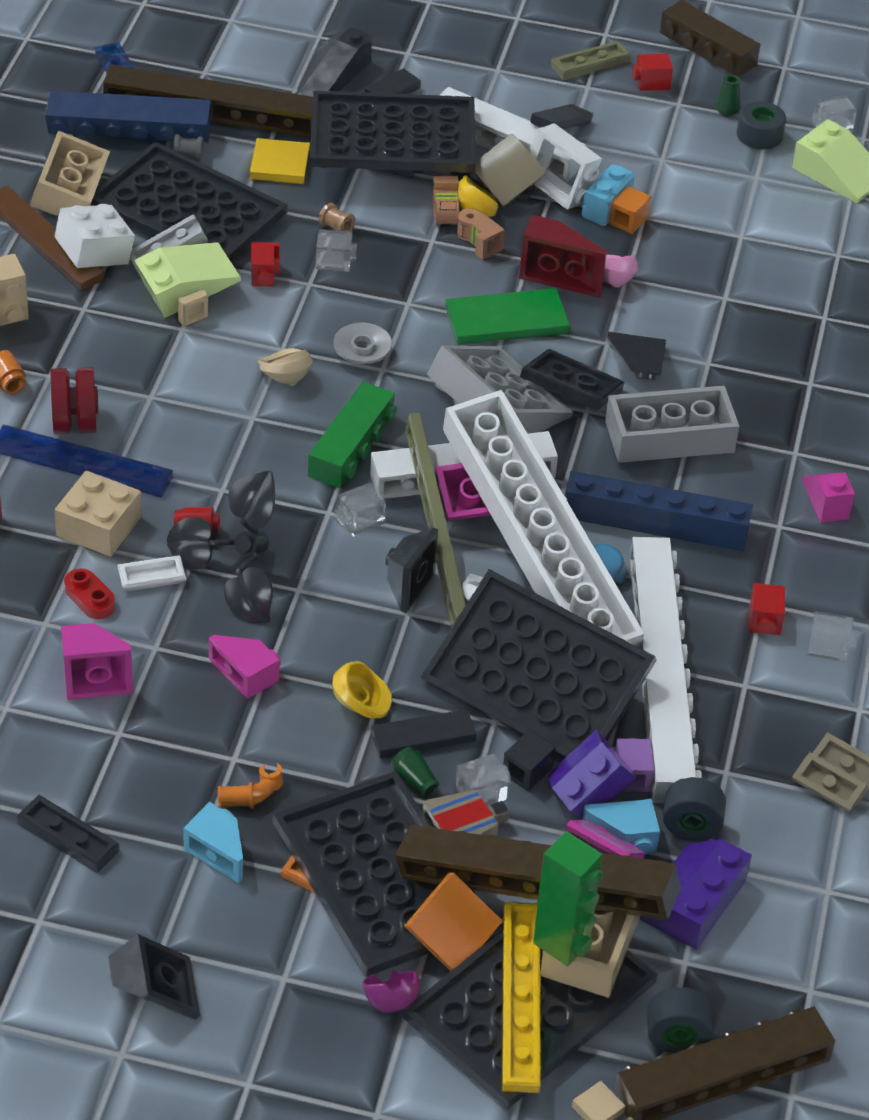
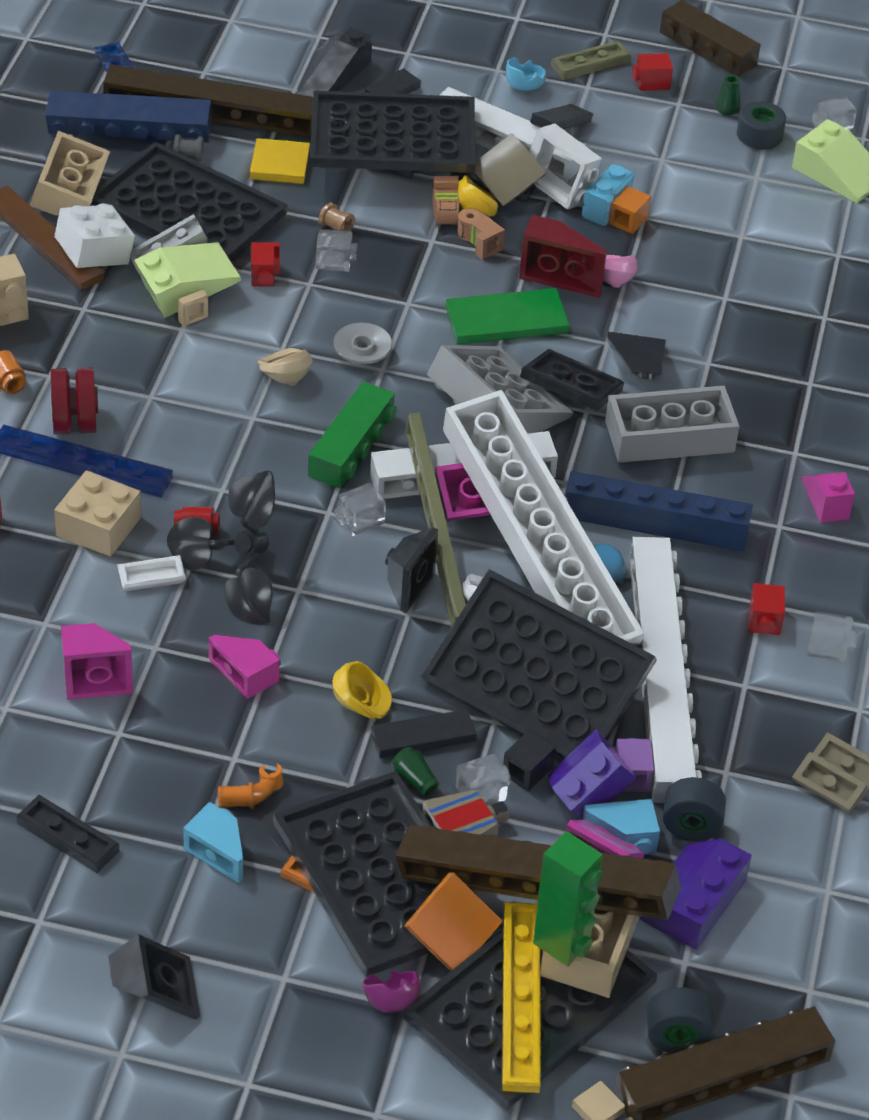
red plate [64,568,115,619] -> none
none -> medium azure hair [506,57,546,92]

